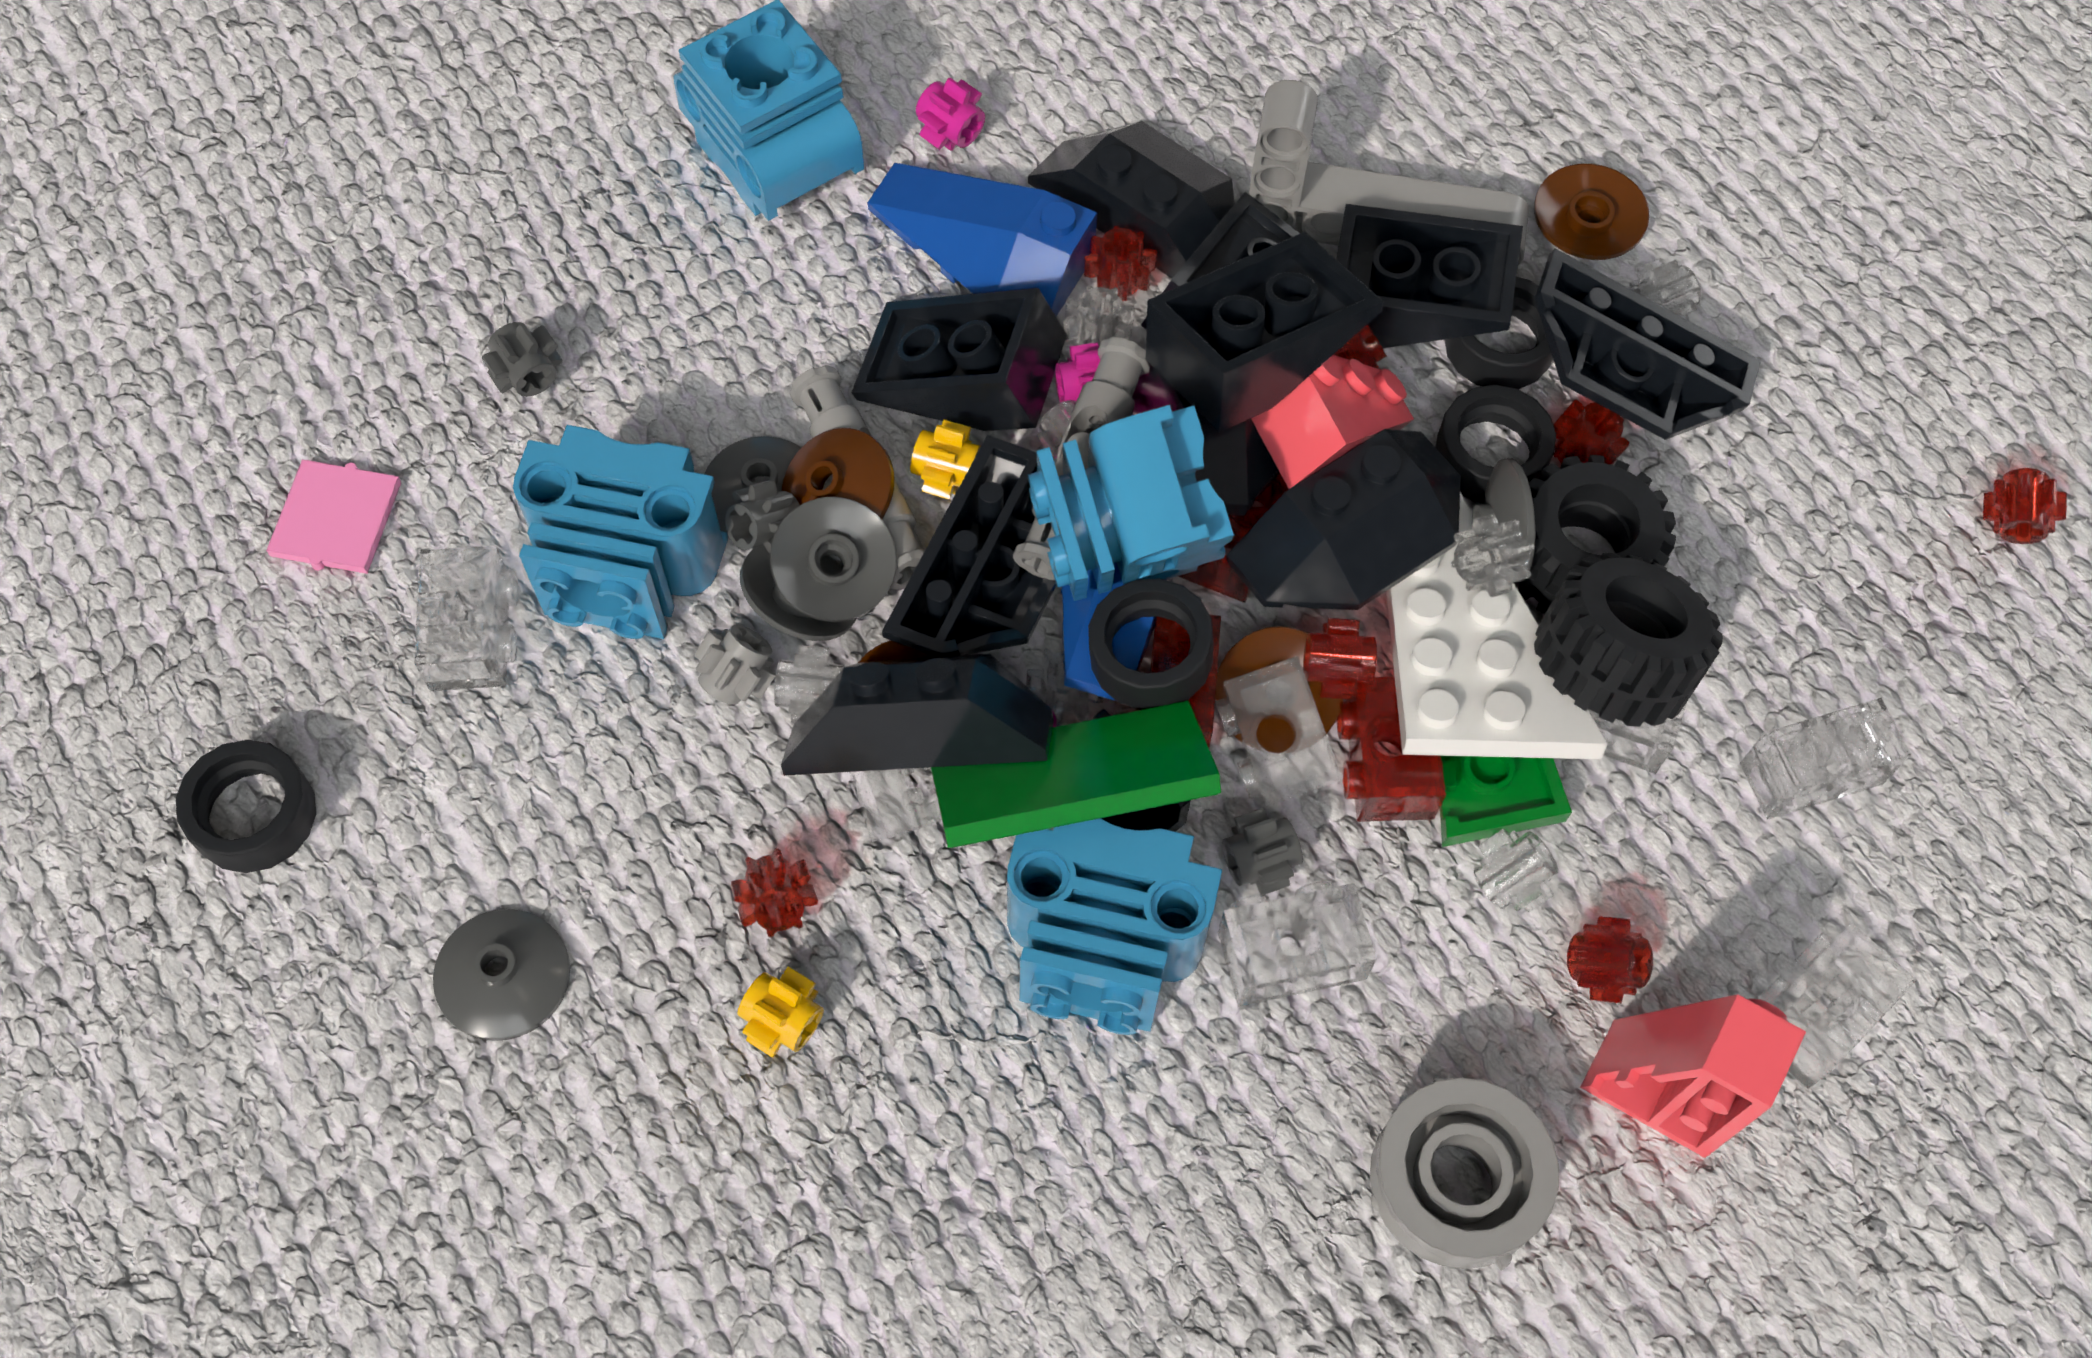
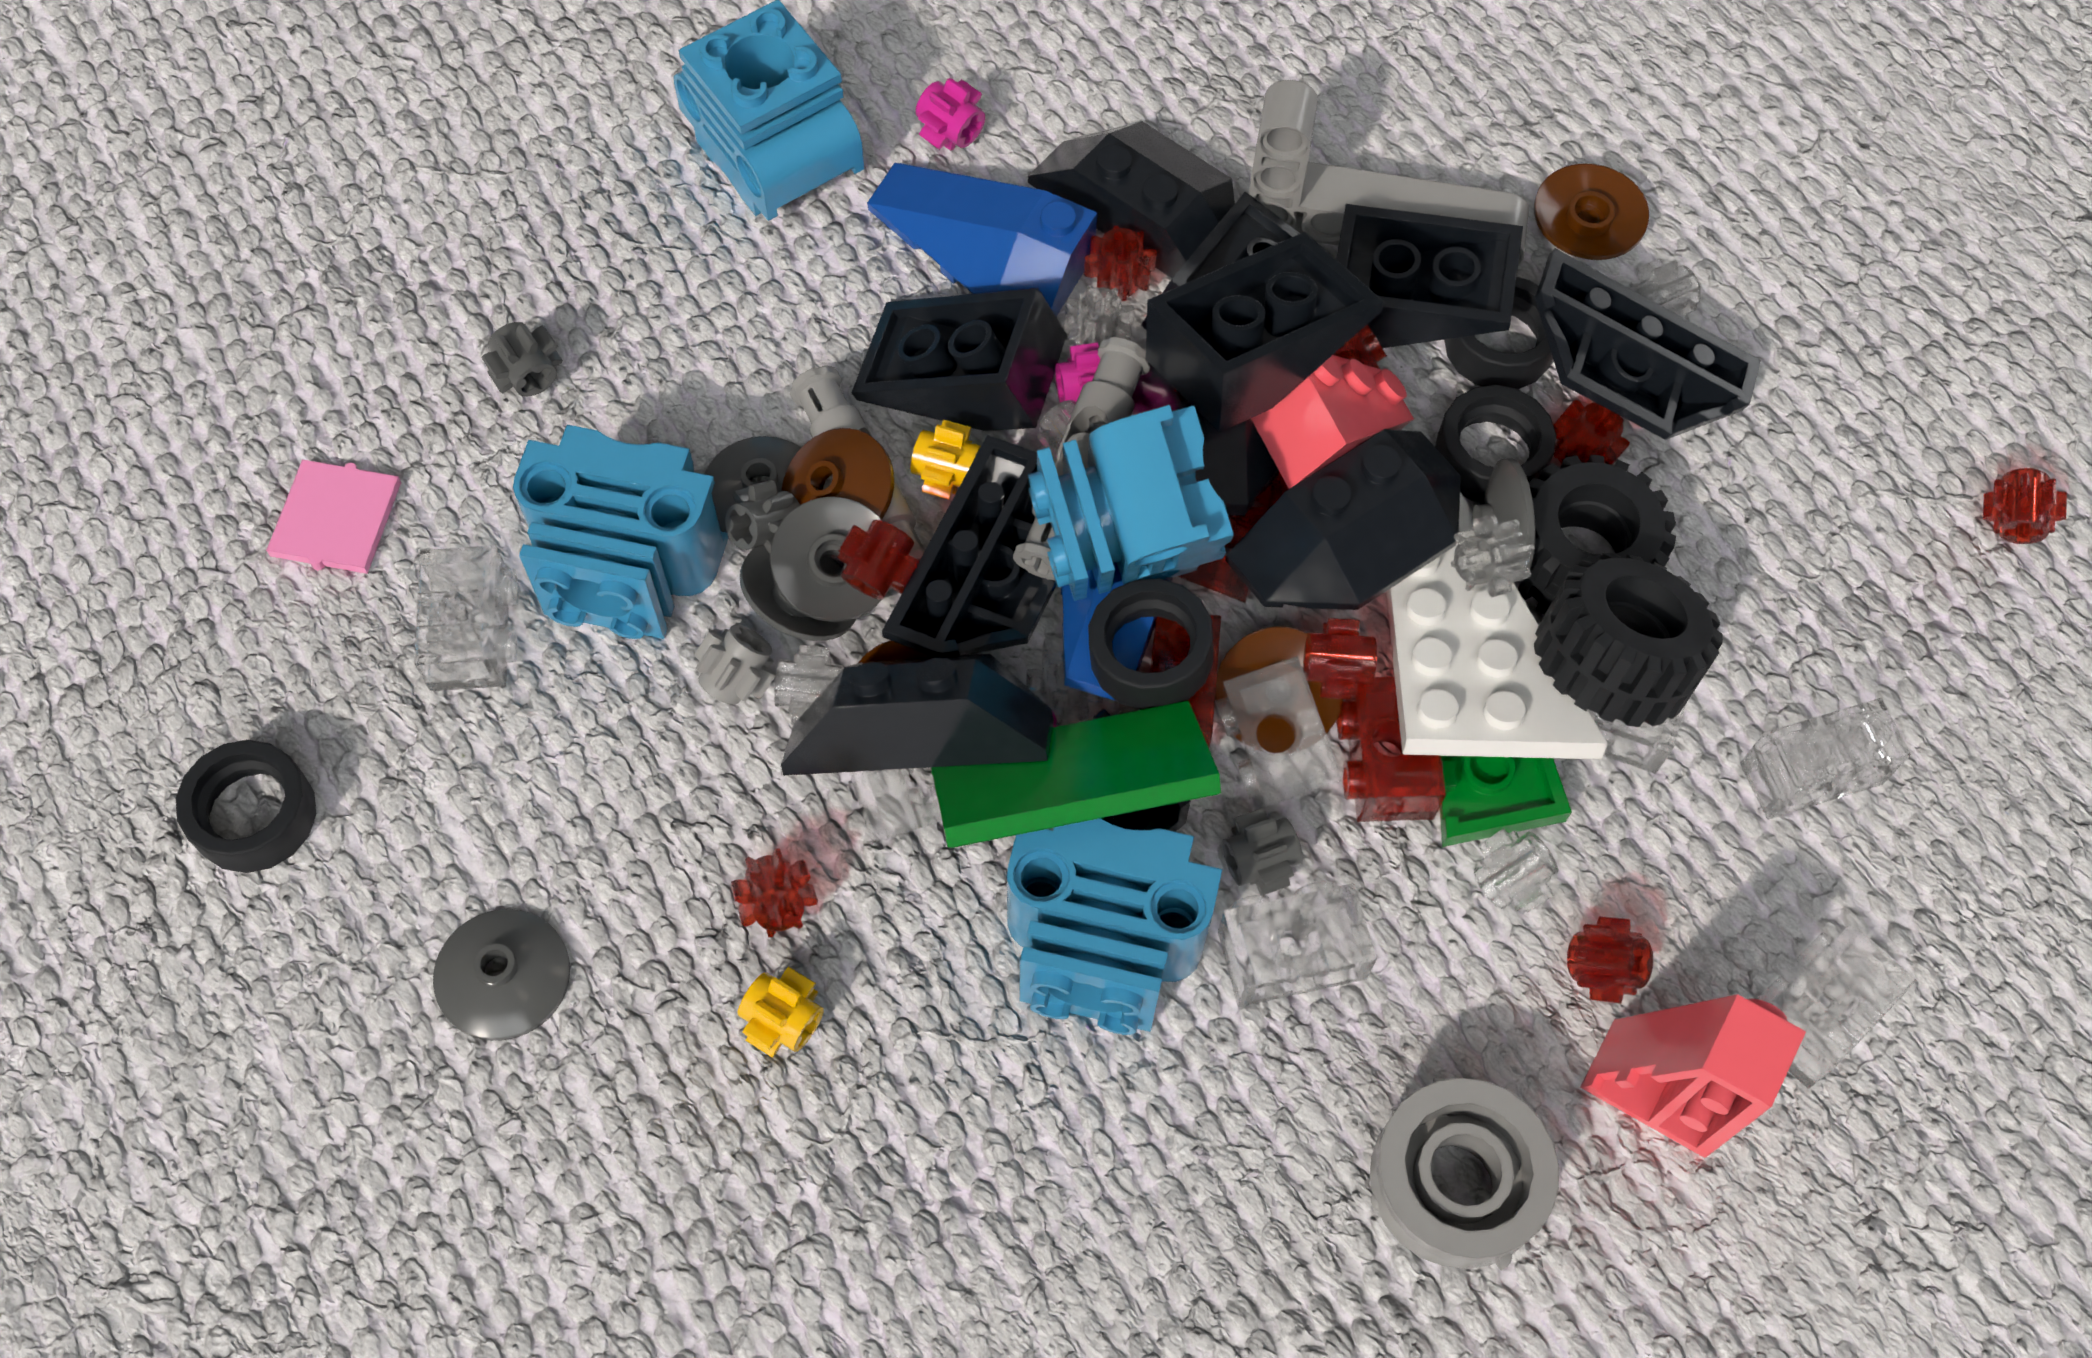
none -> clear red gear [837,520,919,600]

